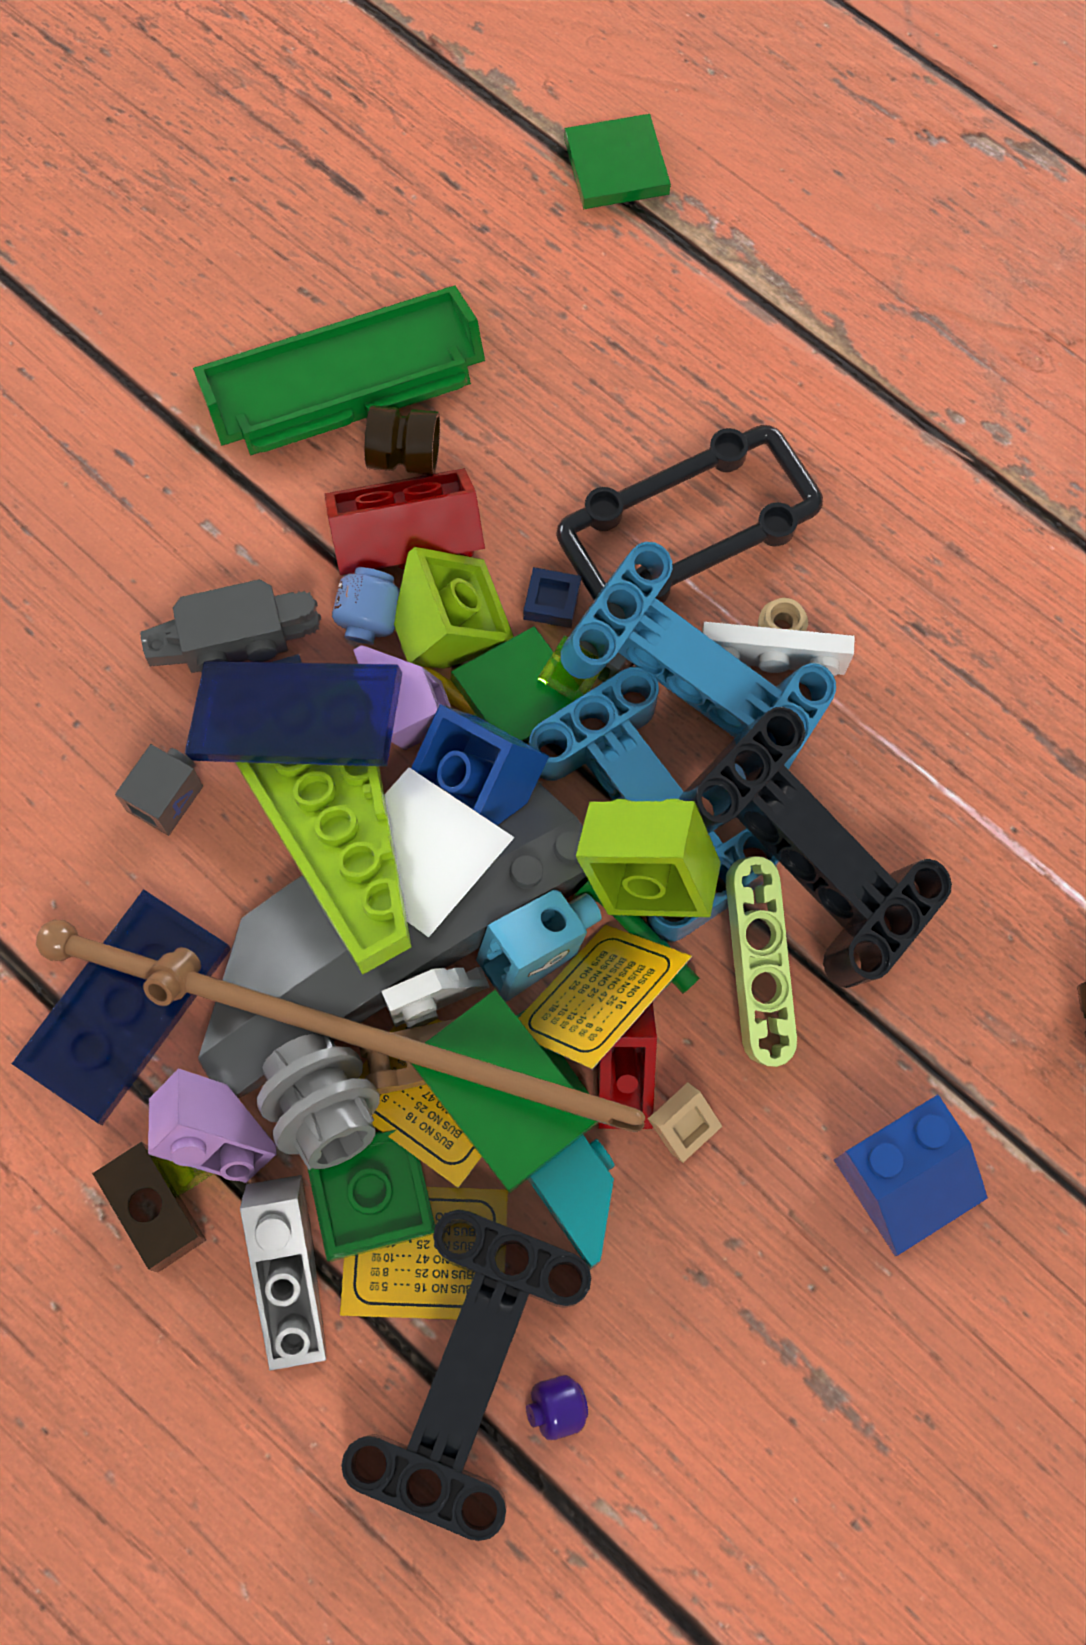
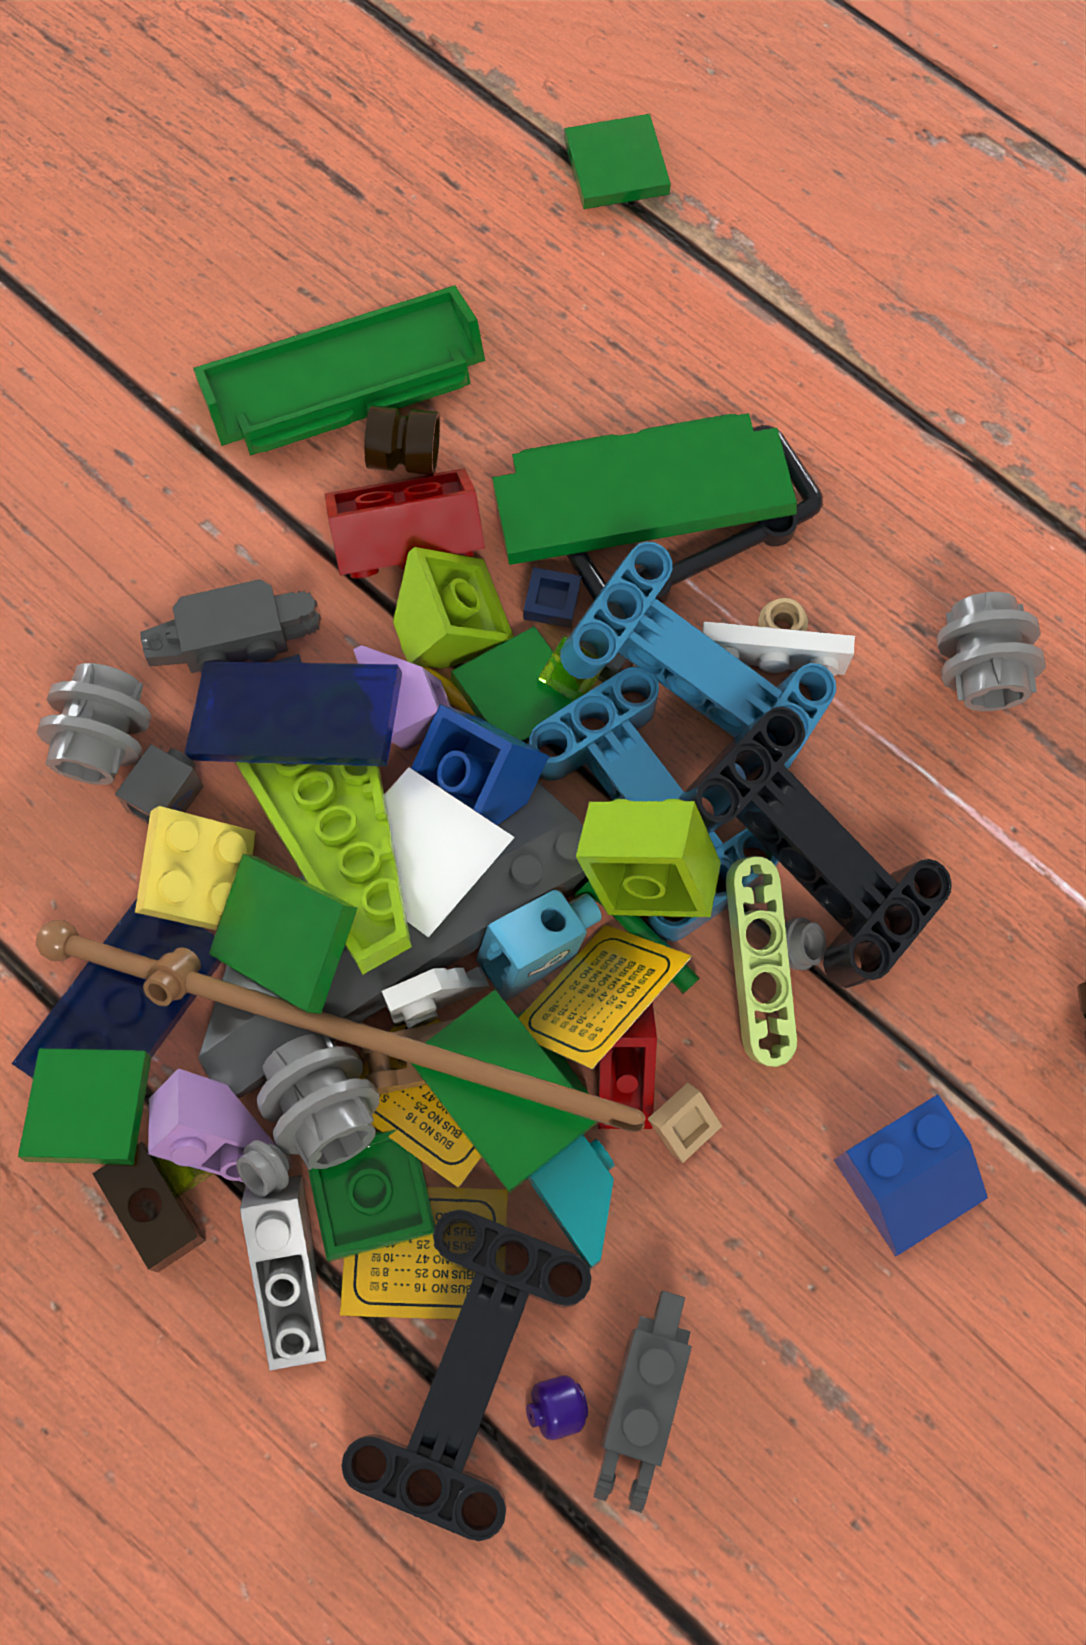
medium blue head [332,567,400,645] -> none
none -> green tile [18,1048,151,1165]
none -> light grey piece [36,663,152,785]
none -> light yellow plate [135,806,256,931]
none -> green tile [209,854,358,1014]
none -> light grey plate [236,1140,289,1197]
none -> green slope [492,413,797,565]
none -> dark grey hinge [593,1290,692,1513]
none -> light grey plate [785,917,826,970]
none -> light grey piece [936,592,1046,711]

